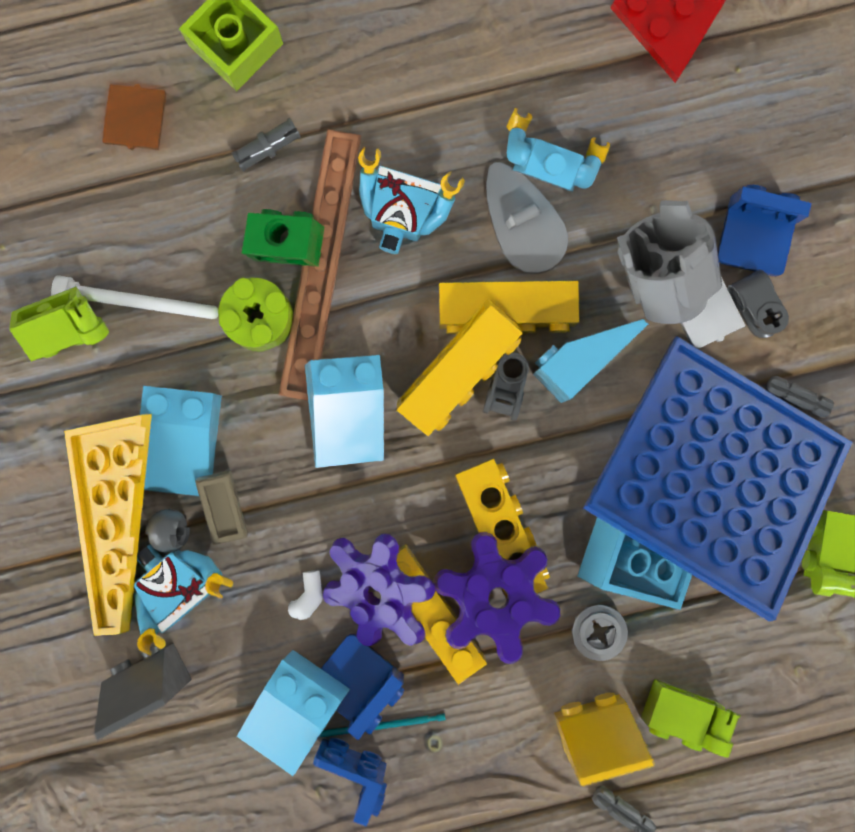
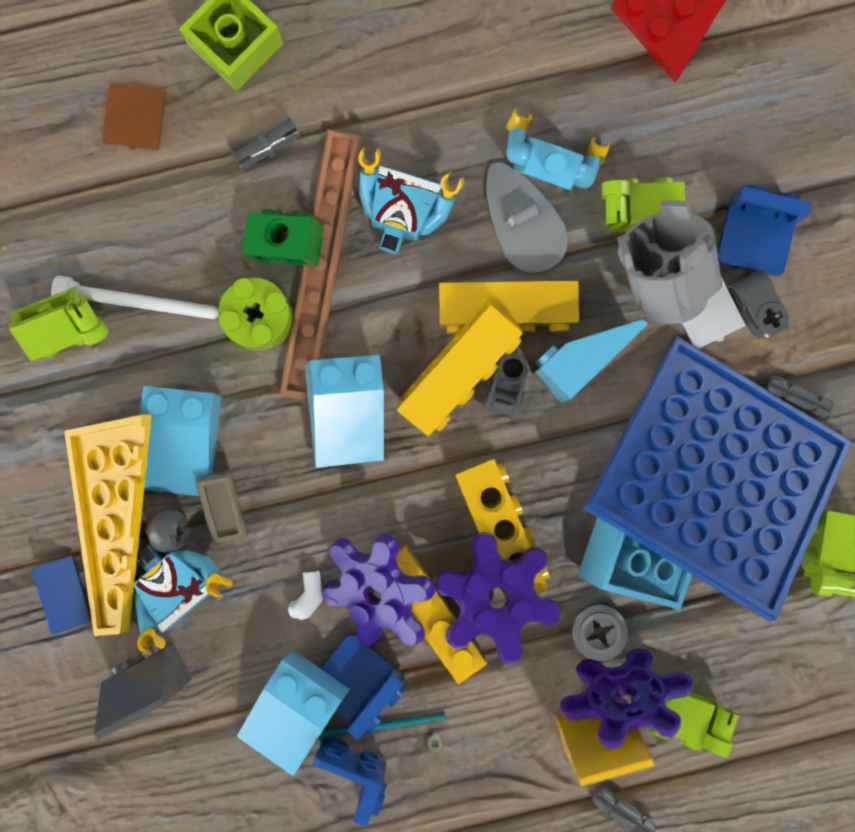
none -> blue slope [31,555,92,635]
none -> dark purple plate [560,648,693,749]
none -> lime hinge [602,177,685,233]

